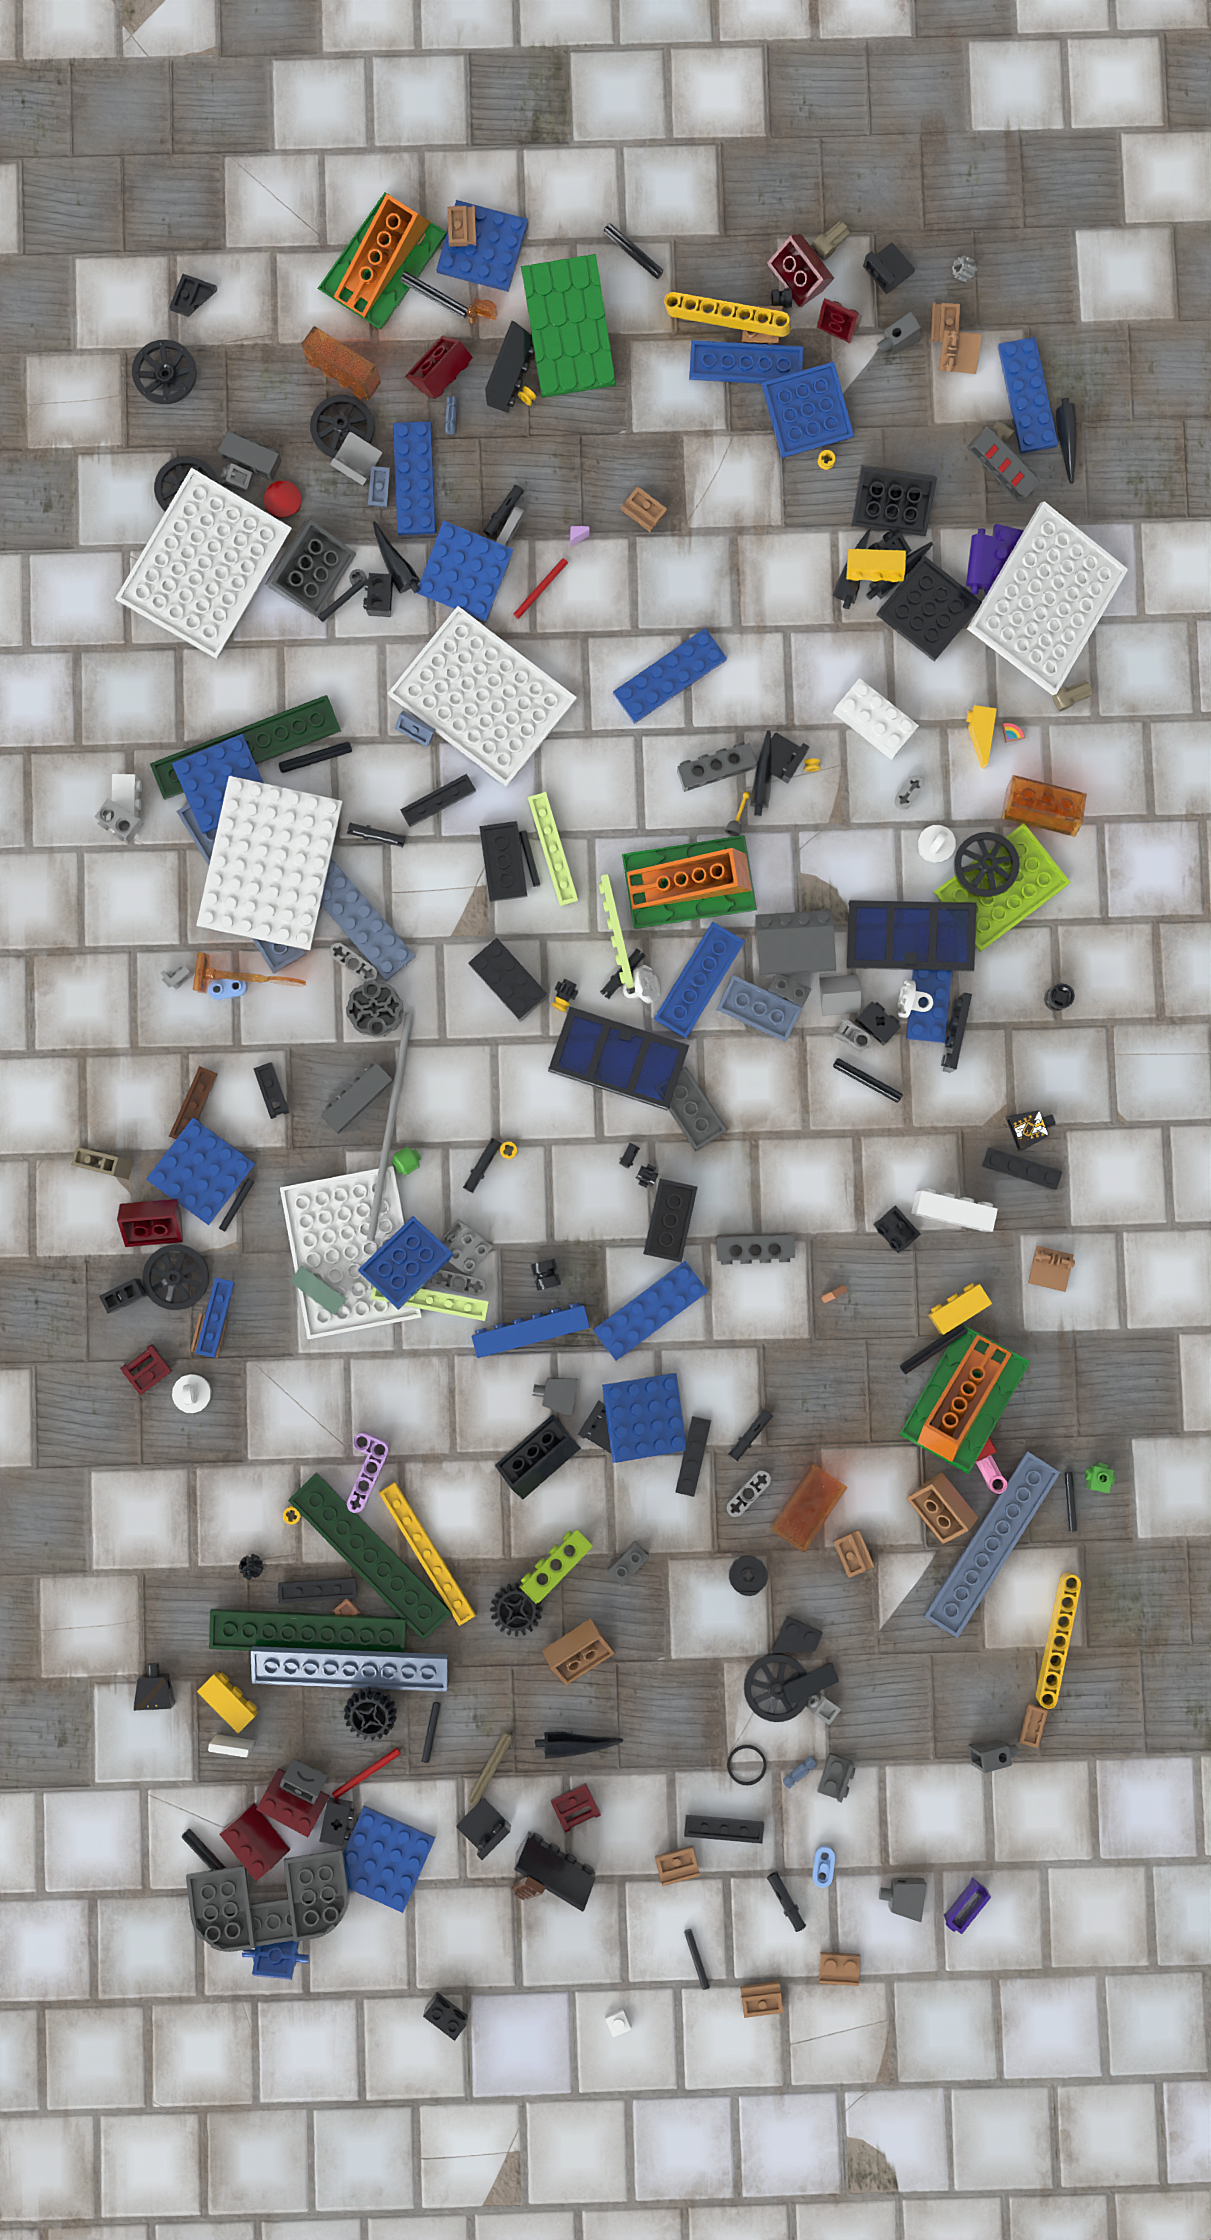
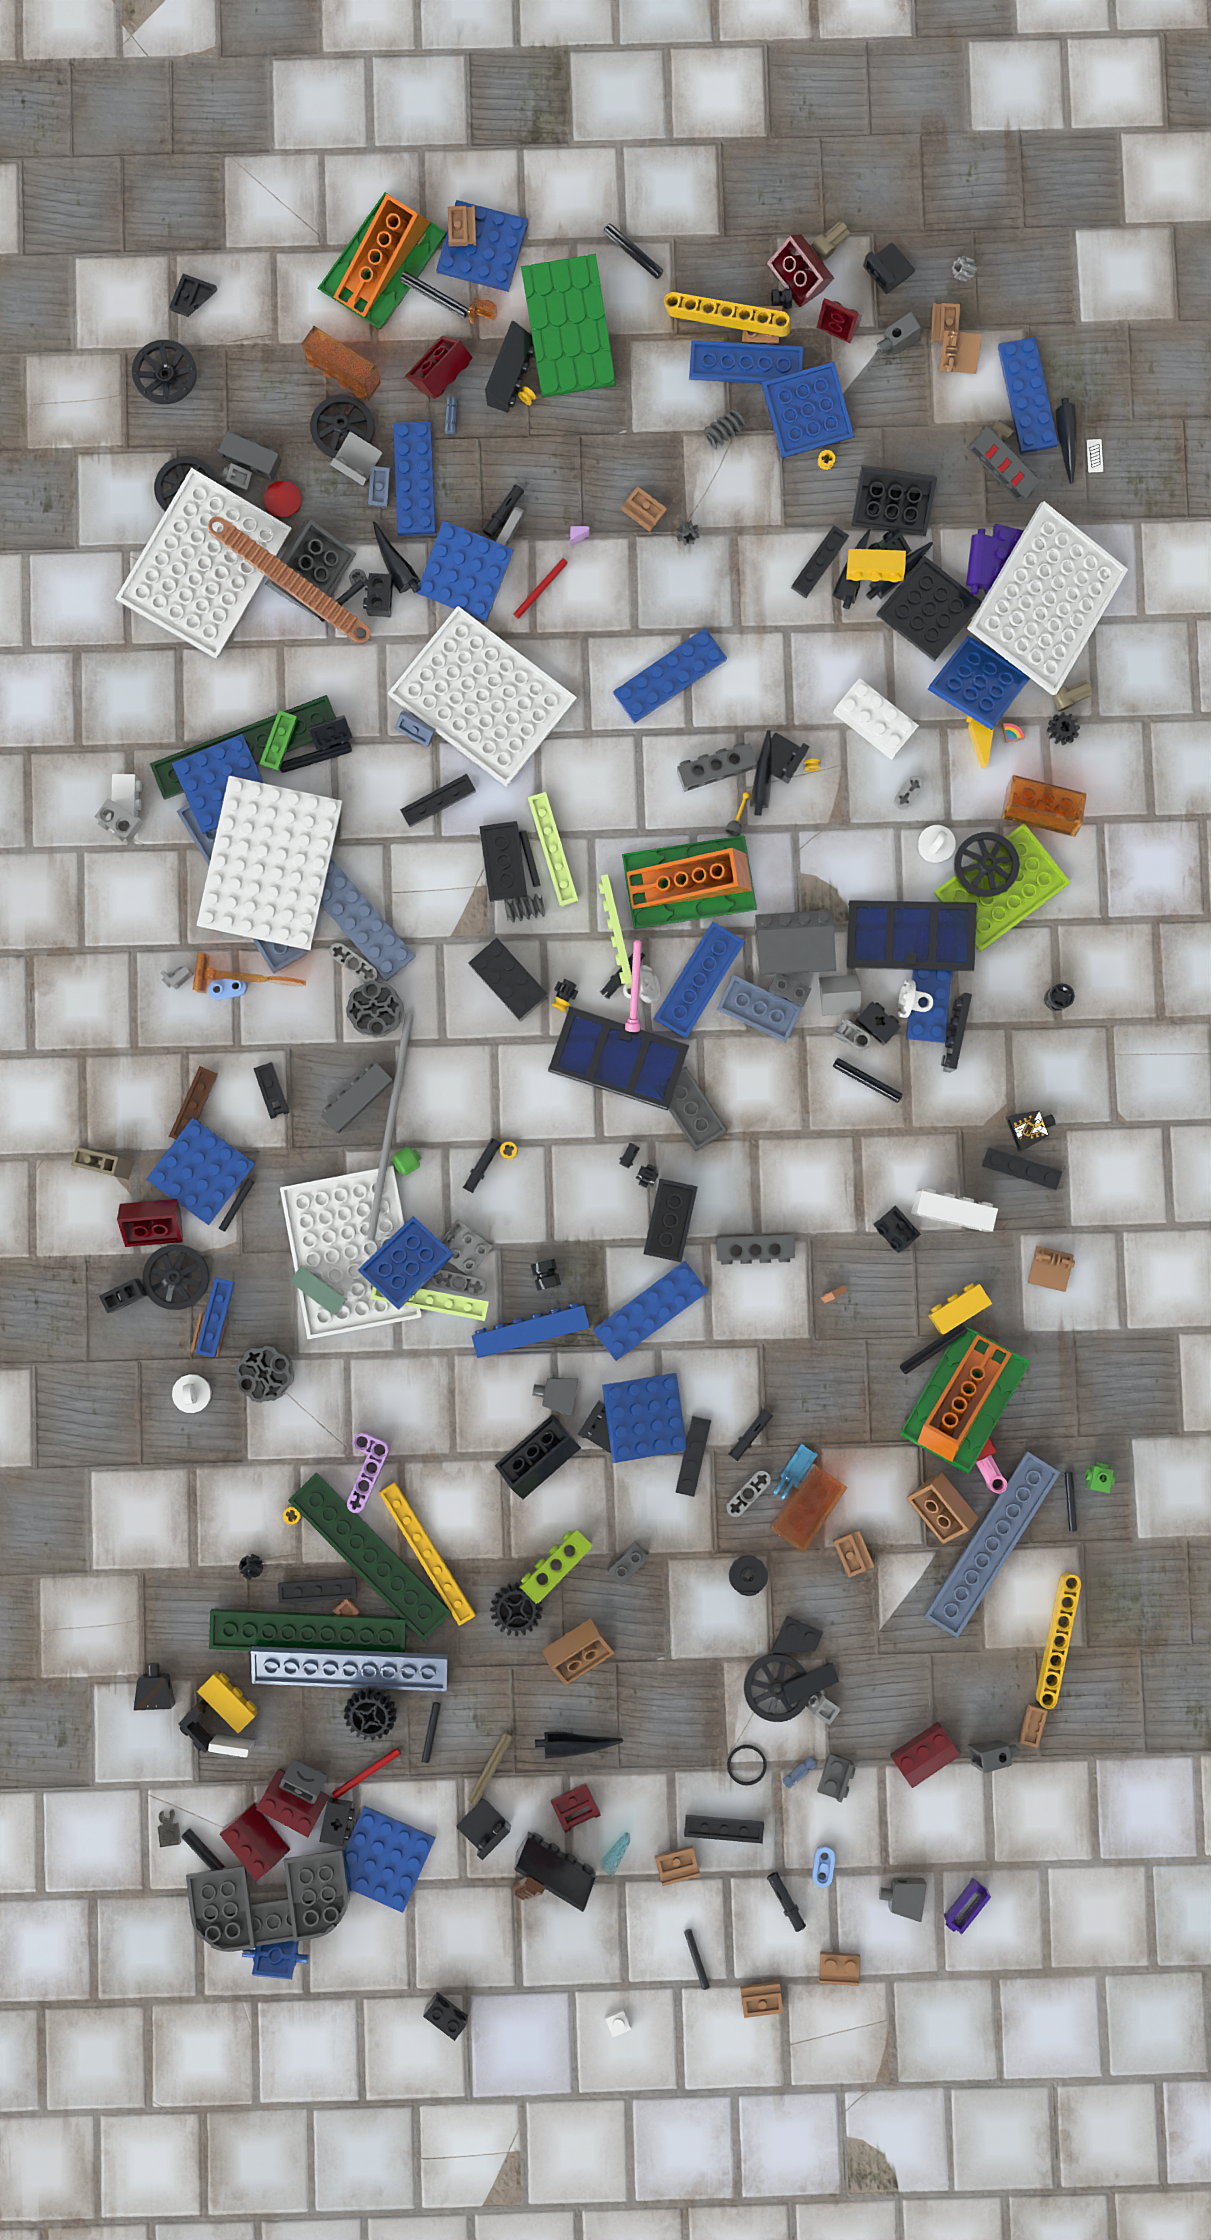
dark red plate [120,1344,172,1395] -> none
black pin [347,822,406,848] -> none
none -> clear smoke plate [158,1809,181,1847]
none -> black bracket [178,1699,213,1753]
none -> nougat gear [208,516,370,644]
none -> dark grey connector [235,1345,294,1403]
none -> bright green plate [260,710,298,771]
none -> black bracket [308,715,353,750]
none -> dark grey piece [504,893,545,923]
none -> clear light blue slope [601,1832,630,1877]
none -> bright pink piece [625,940,642,1032]
none -> dark grey gear [676,520,700,546]
none -> dark grey piece [705,408,747,450]
none -> dark azure arm [773,1444,818,1500]
none -> black plate [791,525,849,598]
none -> dark red slope [890,1722,960,1788]
none -> blue plate [928,636,1030,730]
none -> black gear [1047,712,1080,745]
none -> white sticker [1087,439,1103,473]

